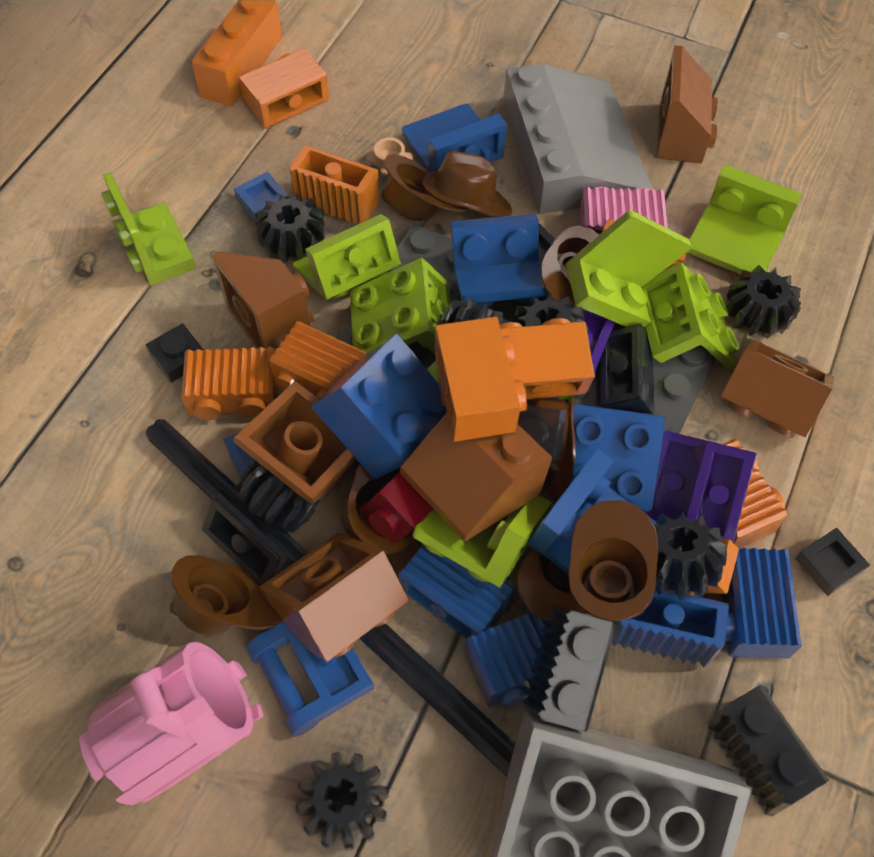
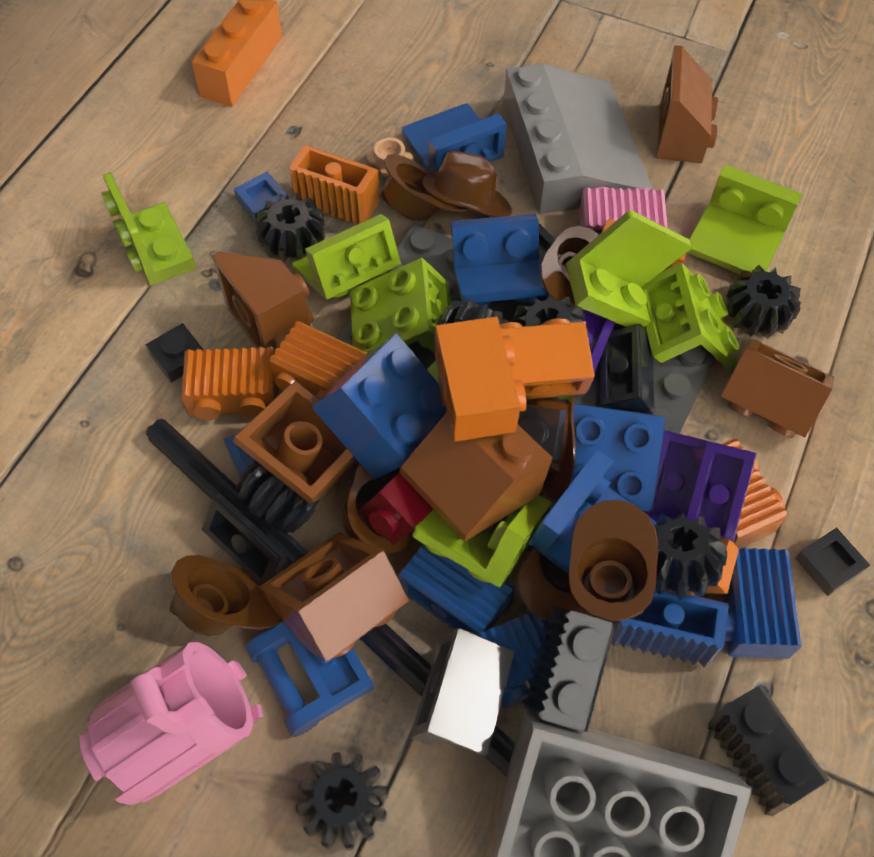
orange brick [238,48,329,129] -> none
none -> panel [409,628,515,756]

